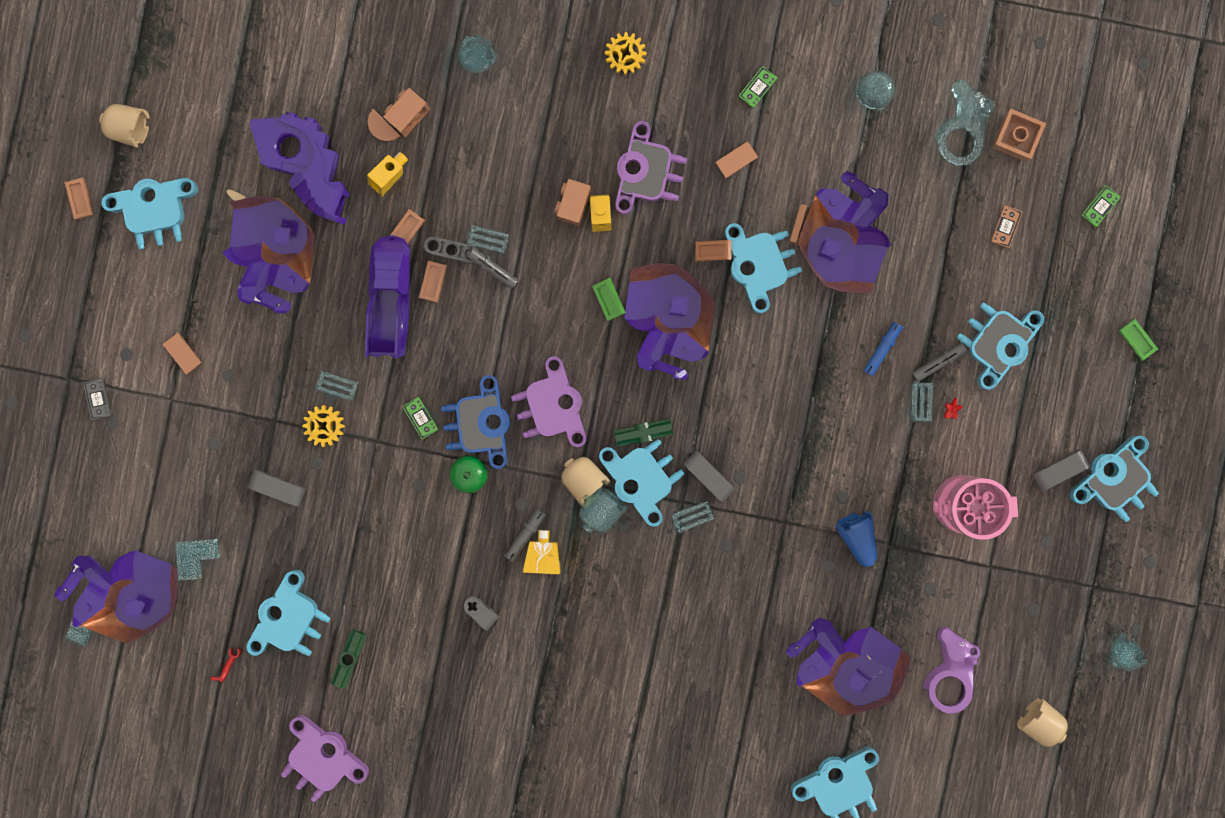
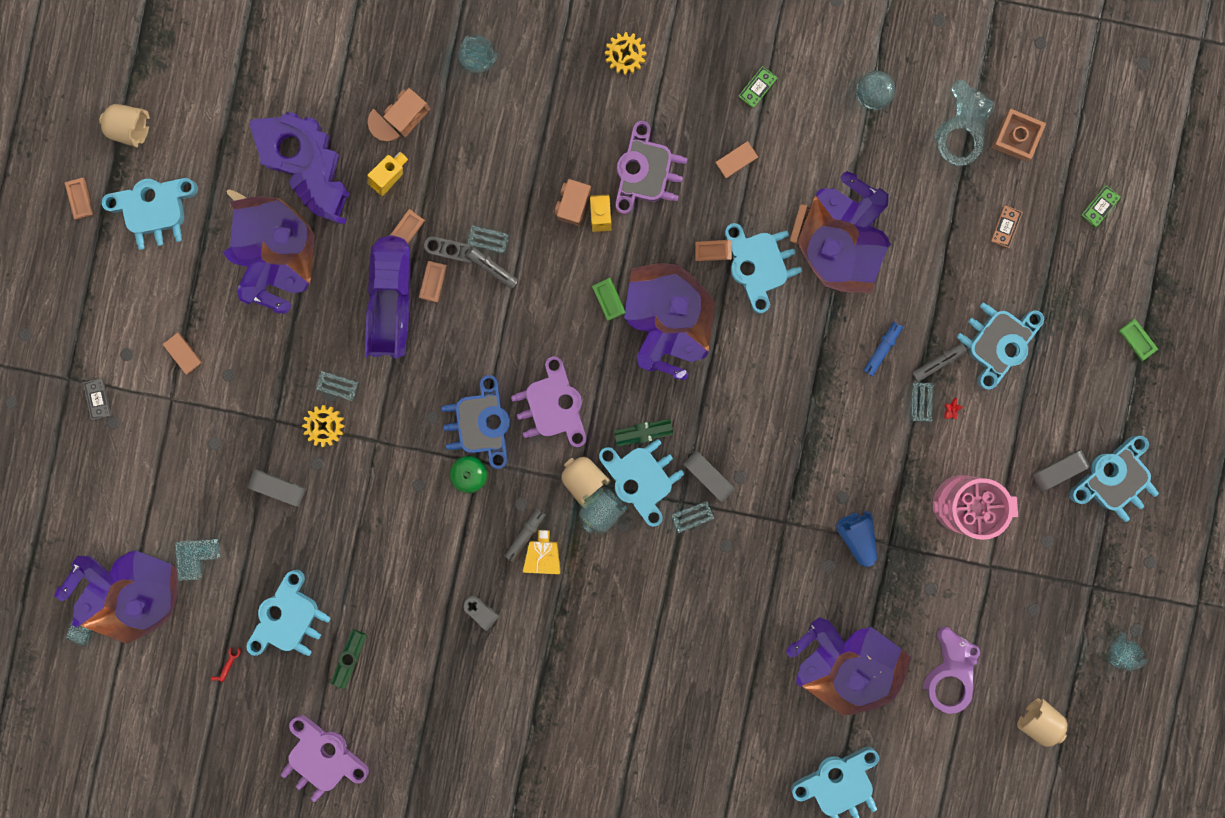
tile [403,397,439,439] -> none

